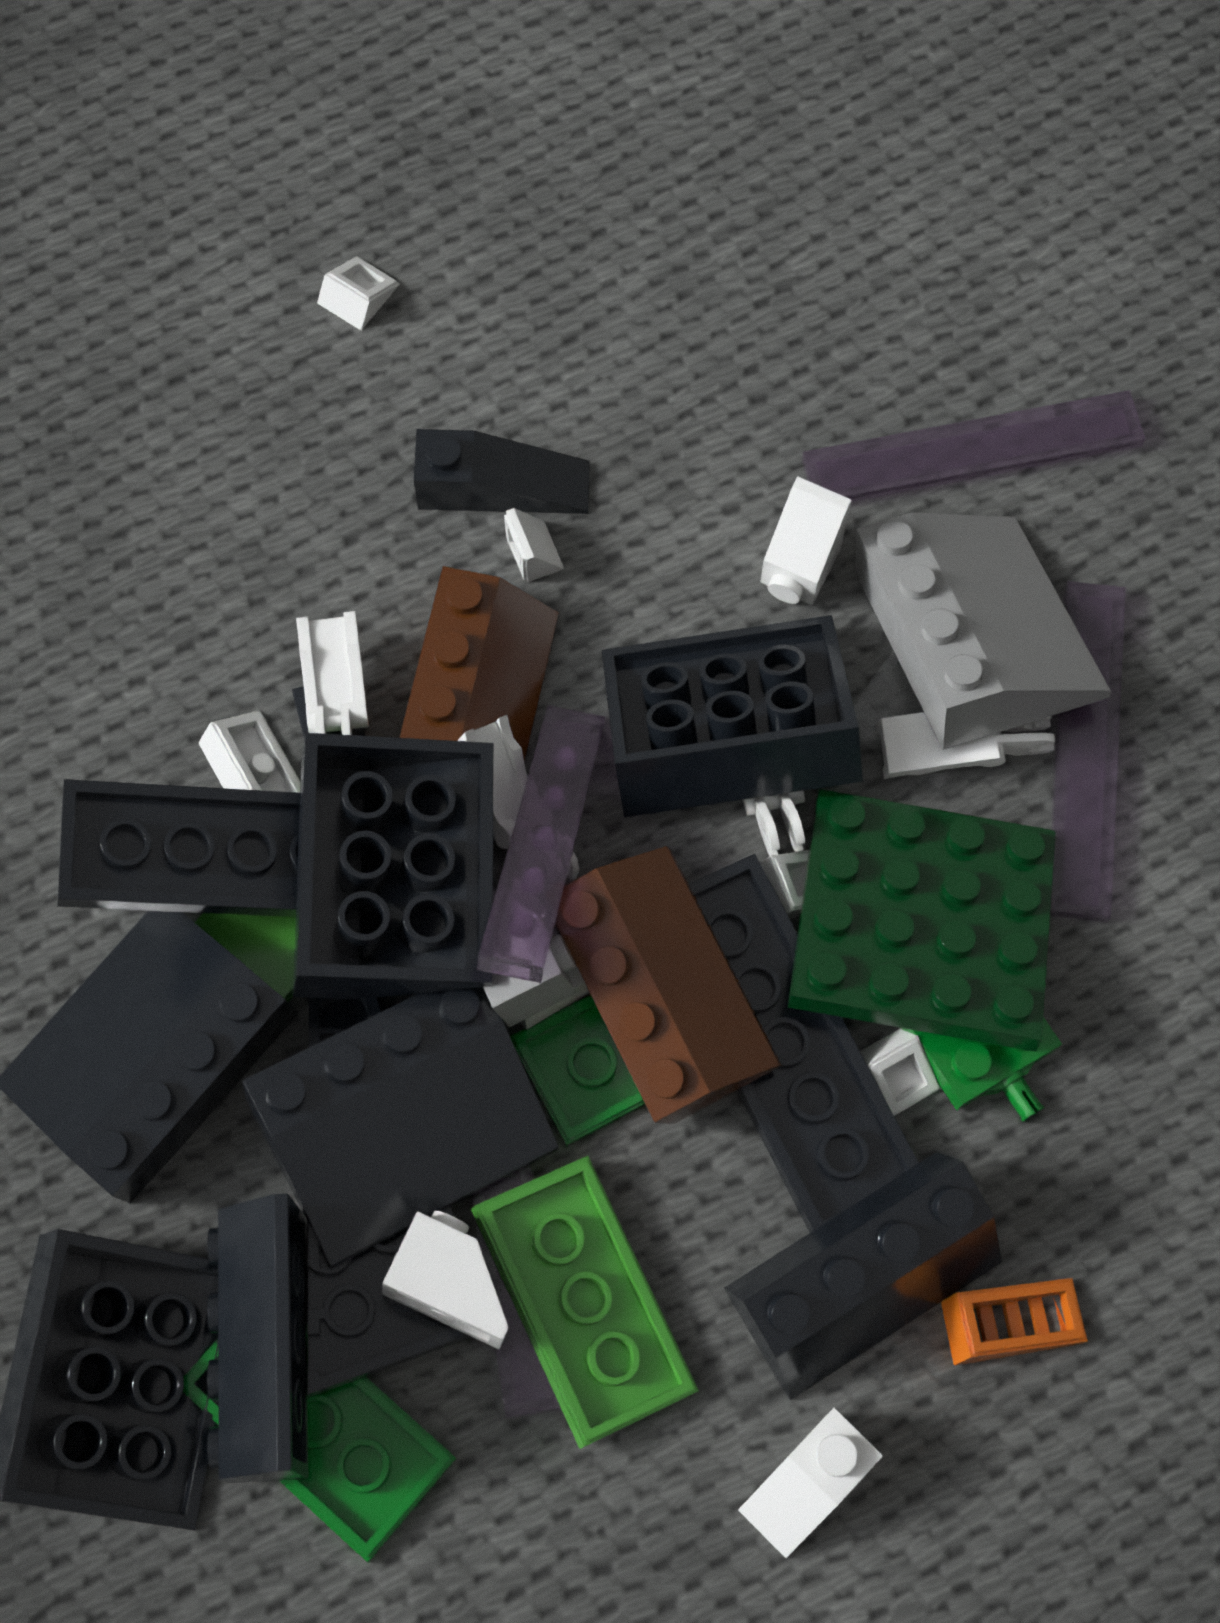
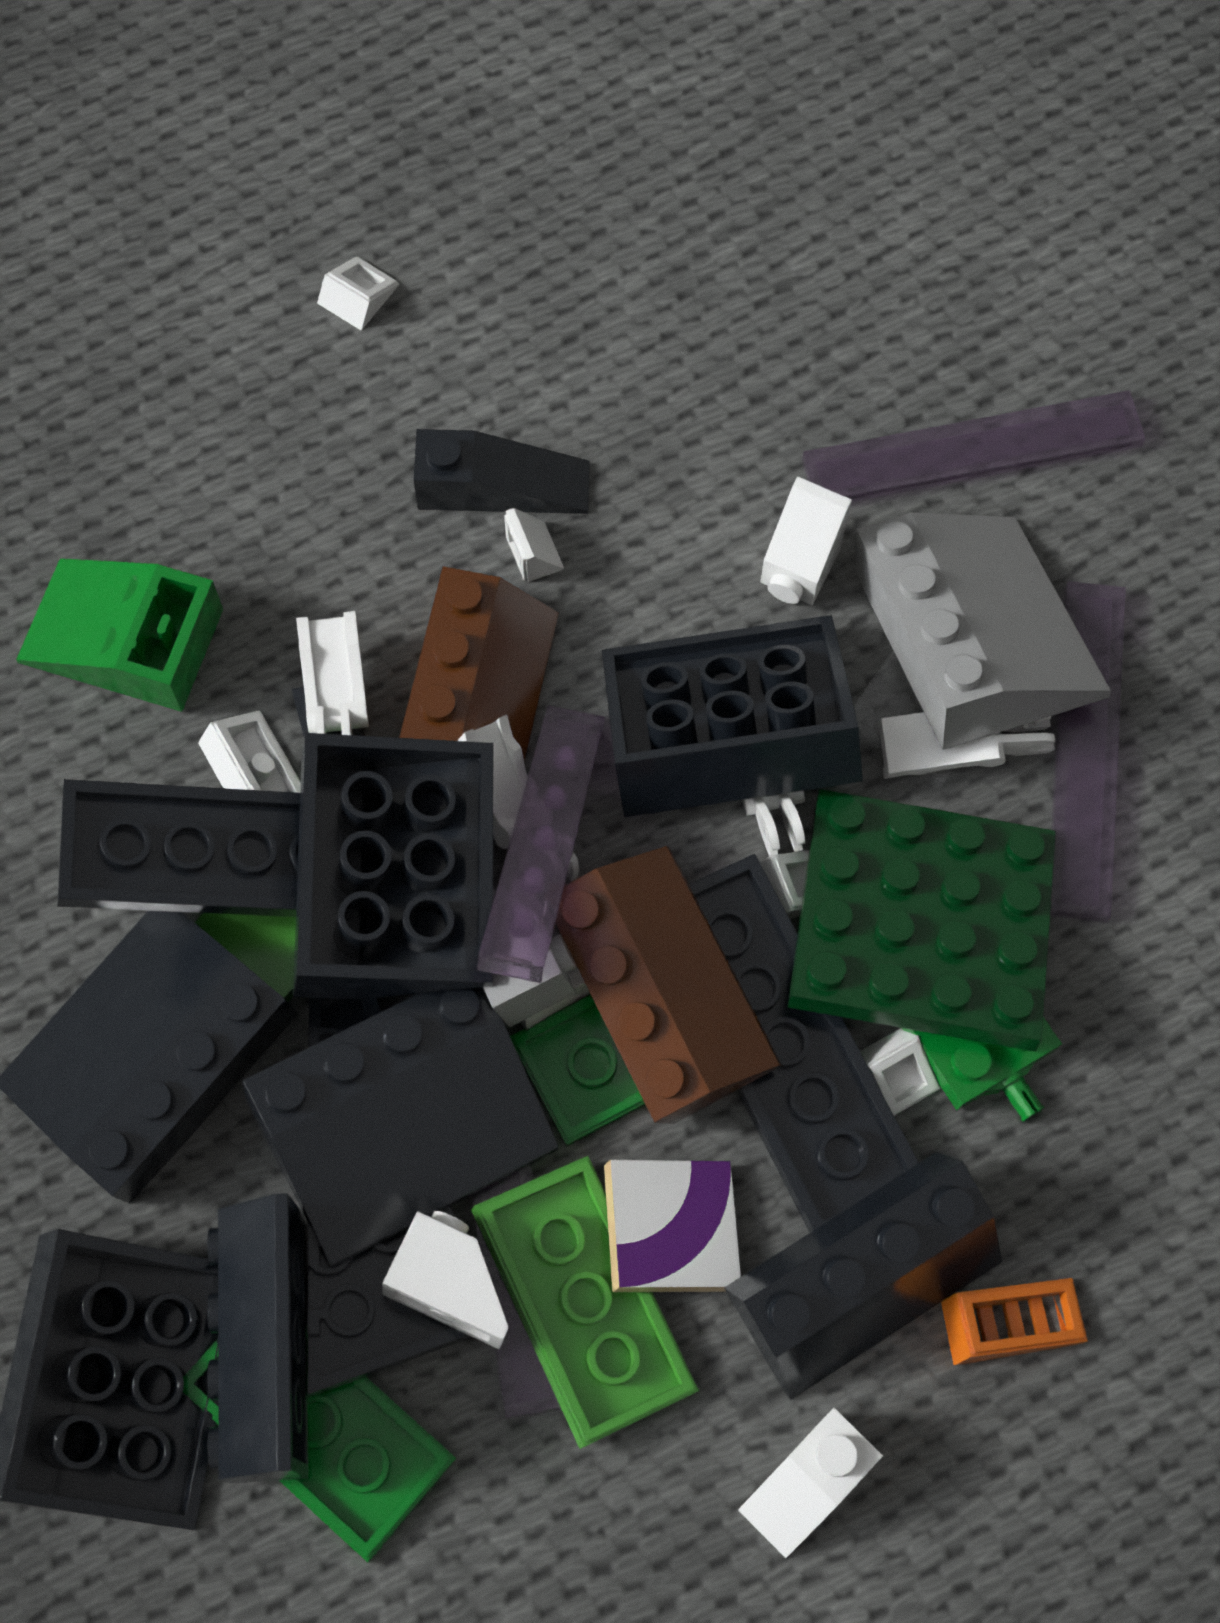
none -> green slope [16,558,223,712]
none -> tile [604,1160,741,1292]

